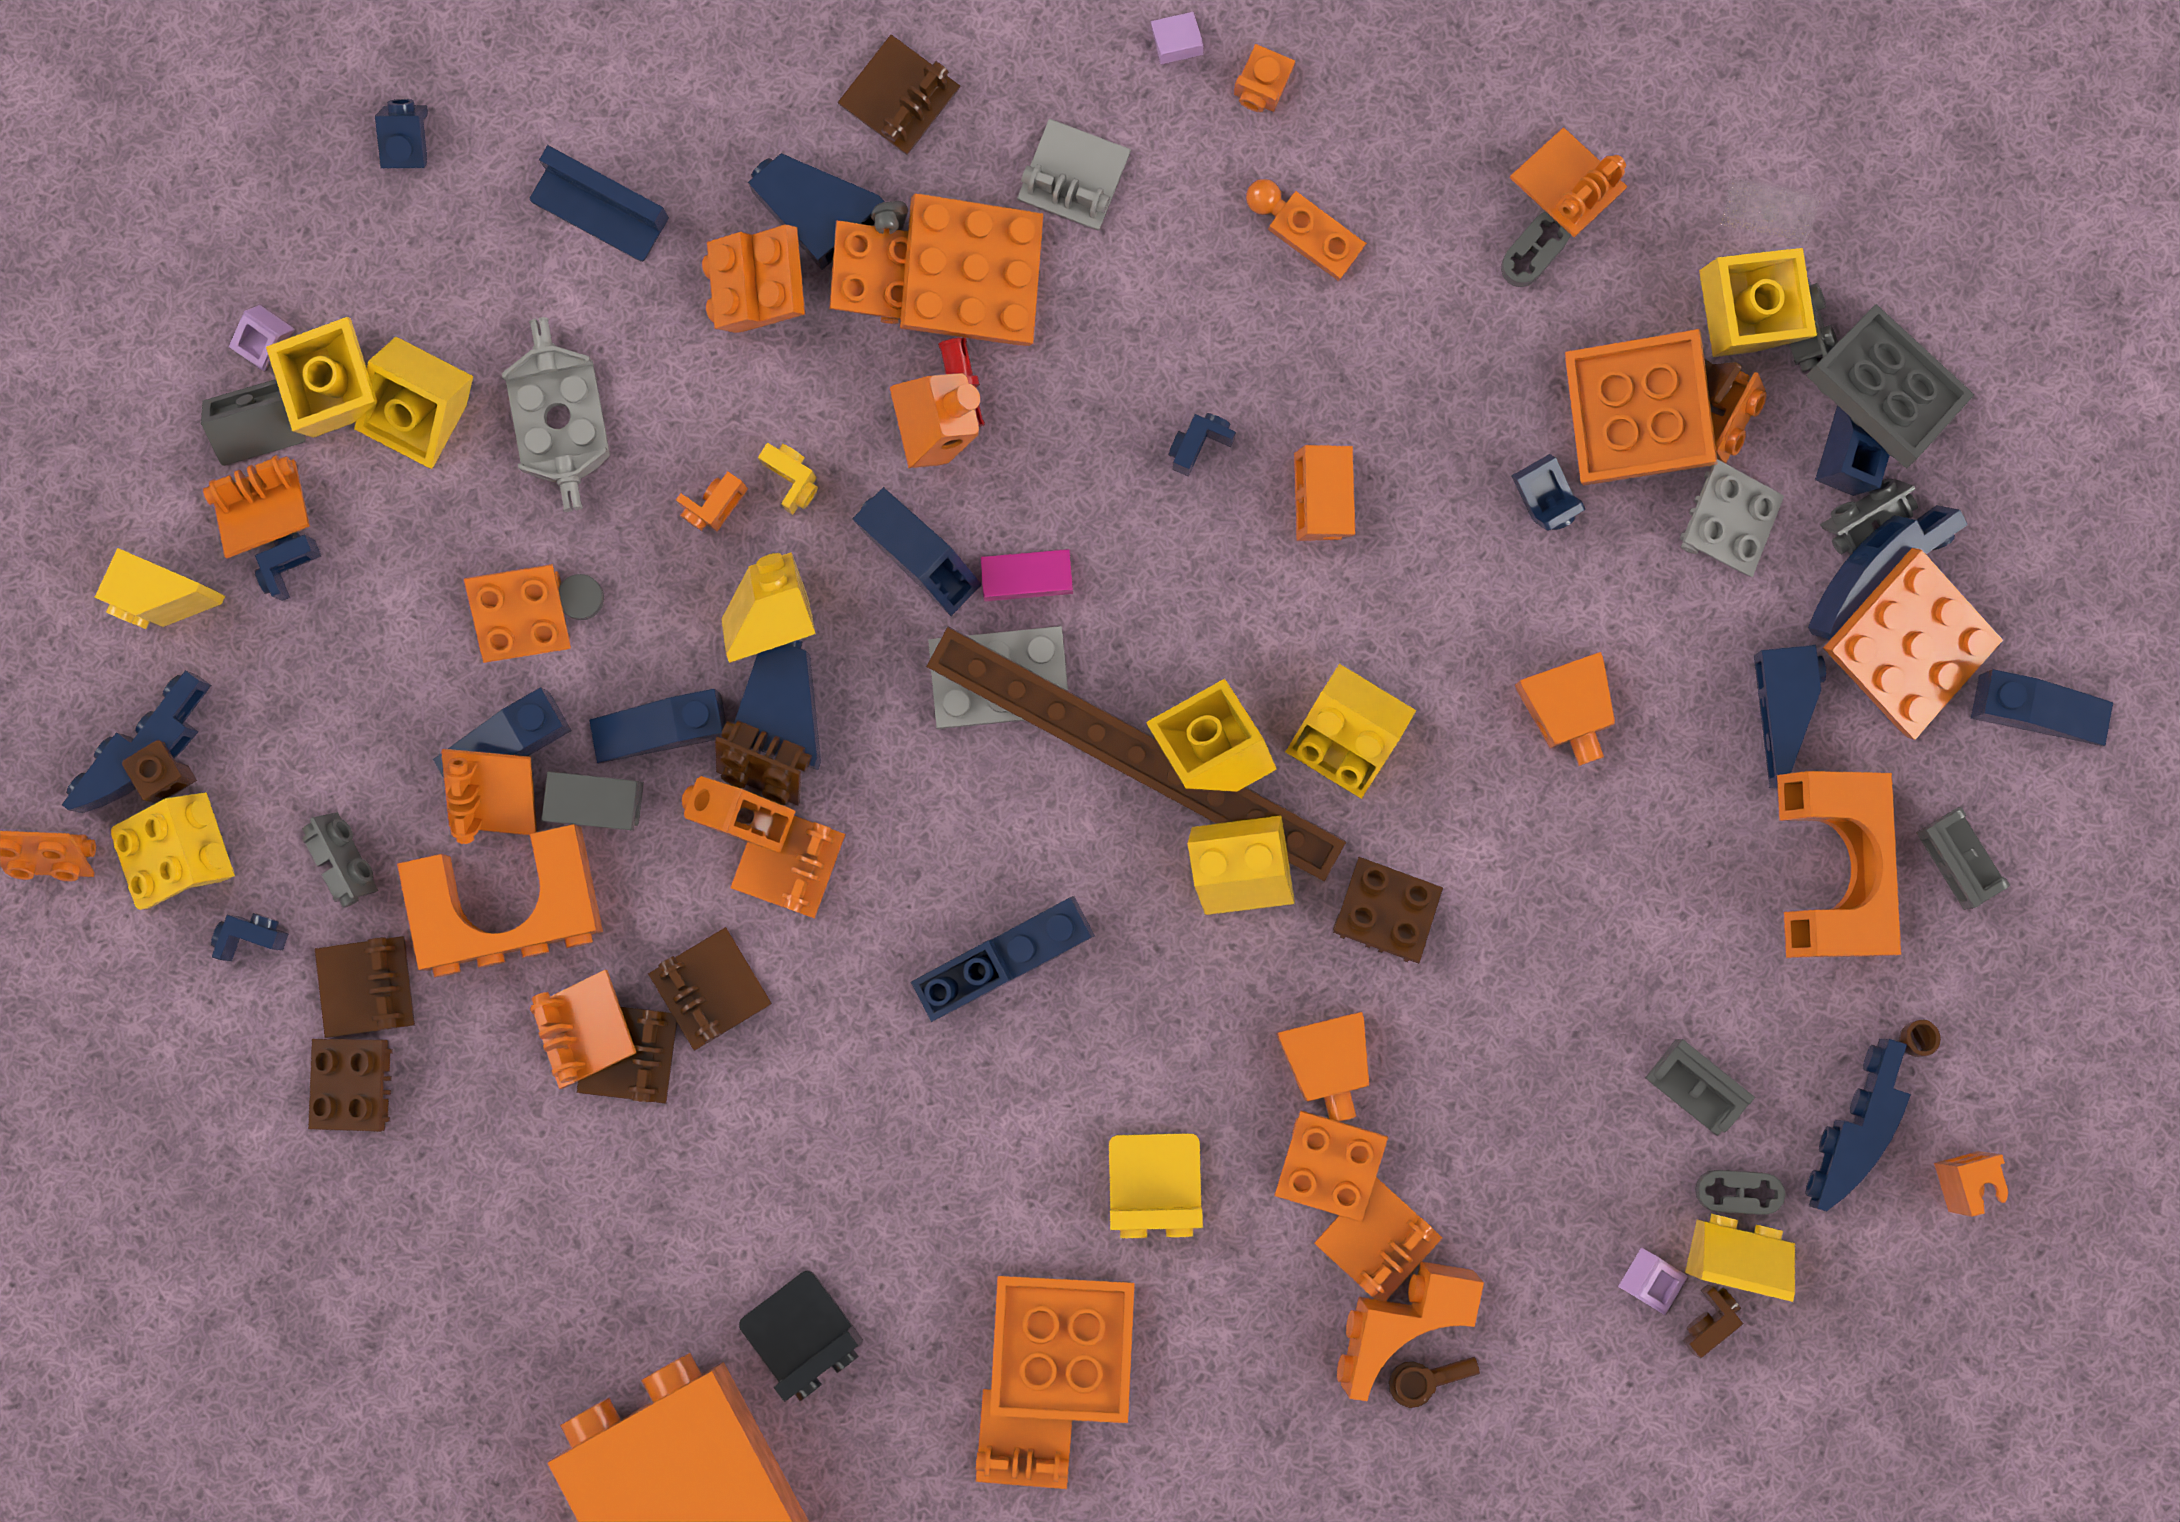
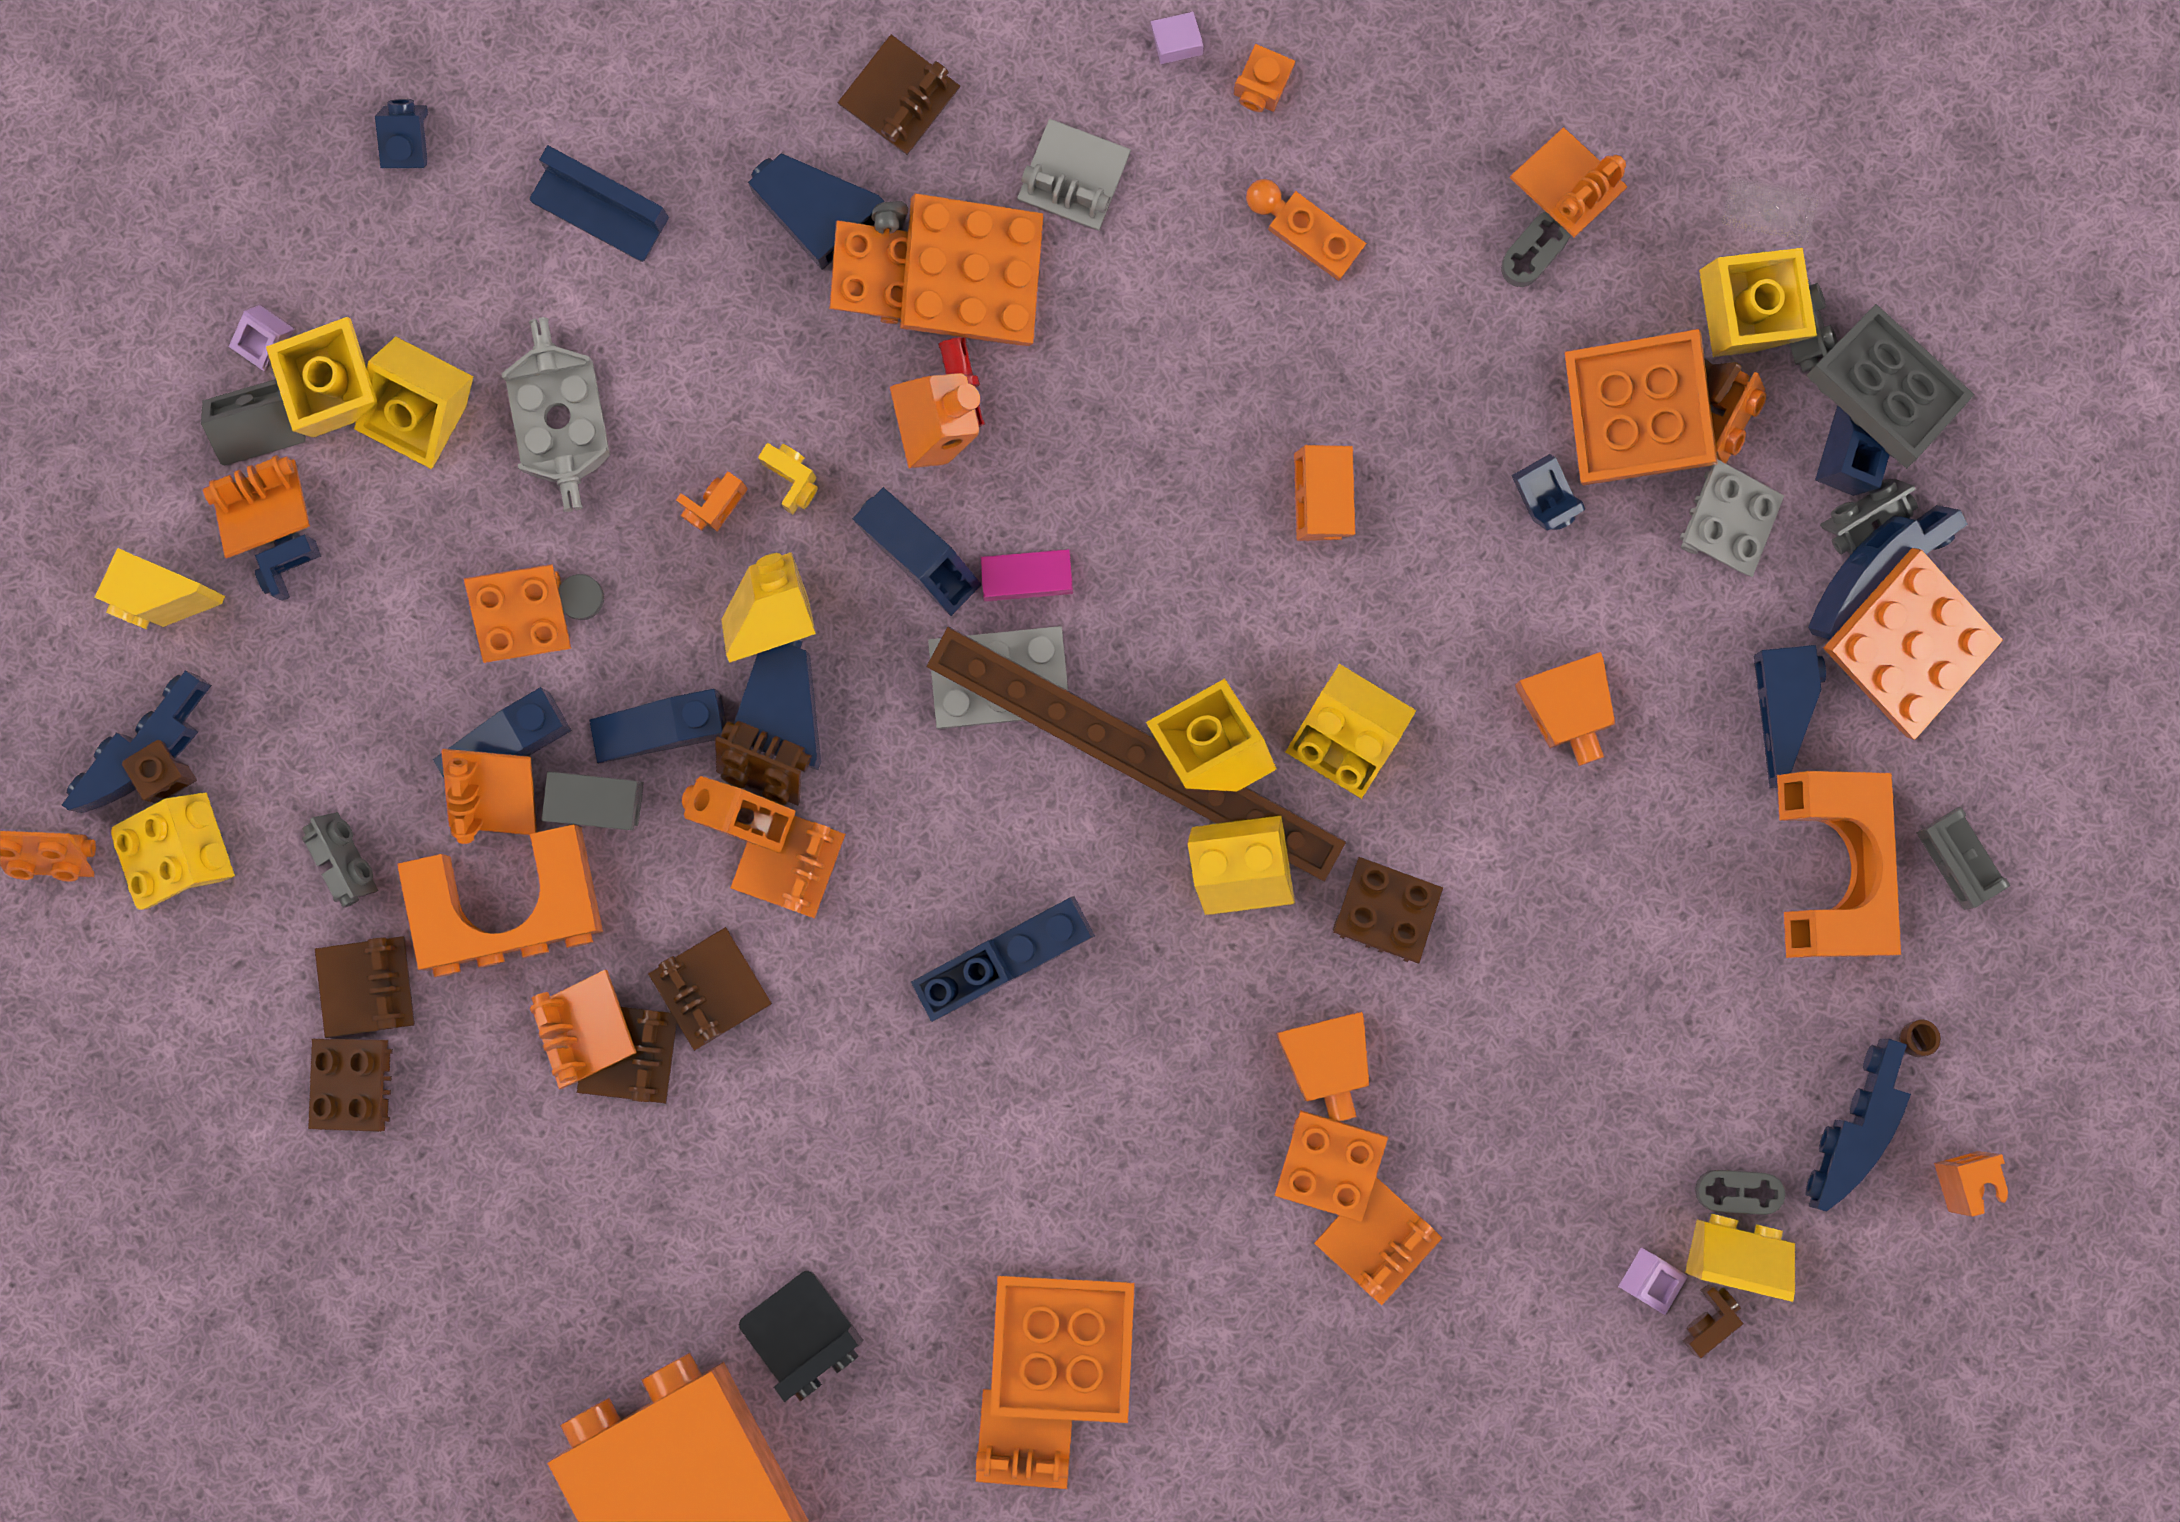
dark blue bracket [211,913,289,961] -> none
orange plate [702,224,805,333] -> none
yellow bracket [1109,1133,1203,1238] -> none
dark blue bracket [1168,413,1236,477] -> none
orange arch [1337,1261,1484,1401] -> none
reddish brown plate [1388,1357,1480,1408] -> none
dark grey hinge [1645,1039,1755,1136] -> none
dark blue slope [1971,669,2113,746] -> none

